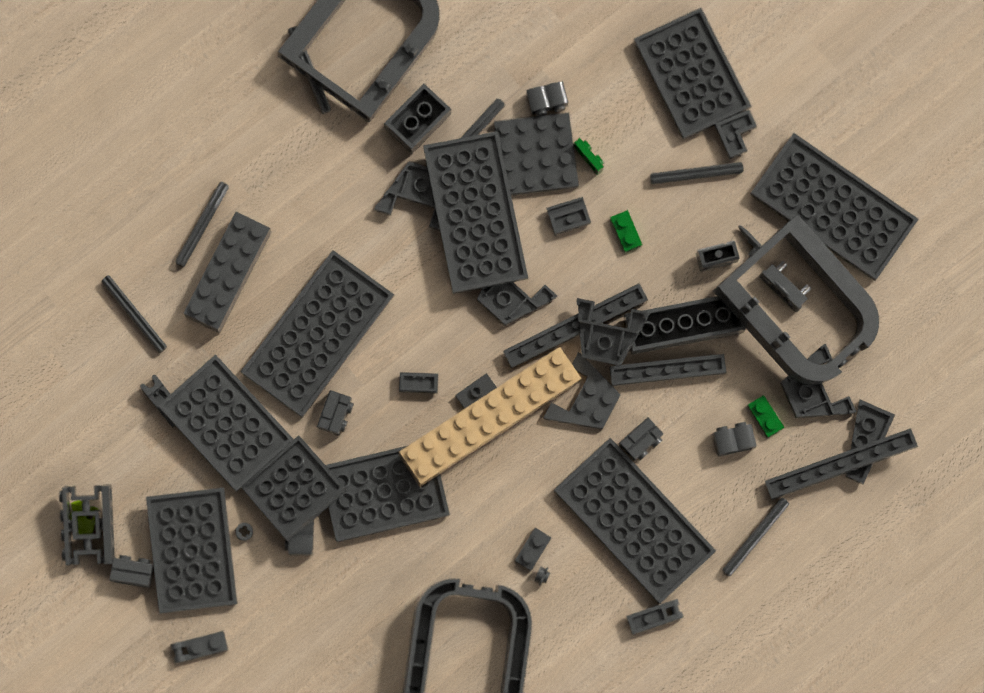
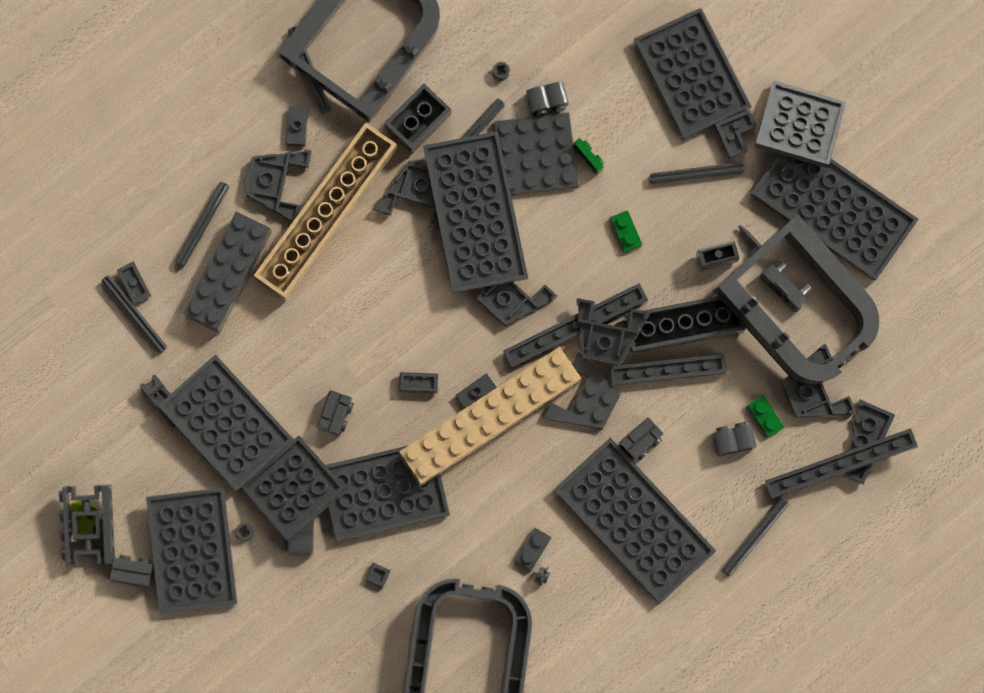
dark grey plate [170,631,229,664] -> none
dark grey plate [241,250,394,418] -> none
dark grey plate [546,197,591,235] -> none
dark grey plate [626,599,684,635] -> none
none -> dark grey plate [117,261,151,305]
none -> dark grey wing [244,150,312,222]
none -> tan brick [254,123,397,301]
none -> dark grey plate [286,106,308,146]
none -> dark grey tile [365,563,391,588]
none -> dark grey bush [493,62,510,80]
none -> plate [755,81,846,168]

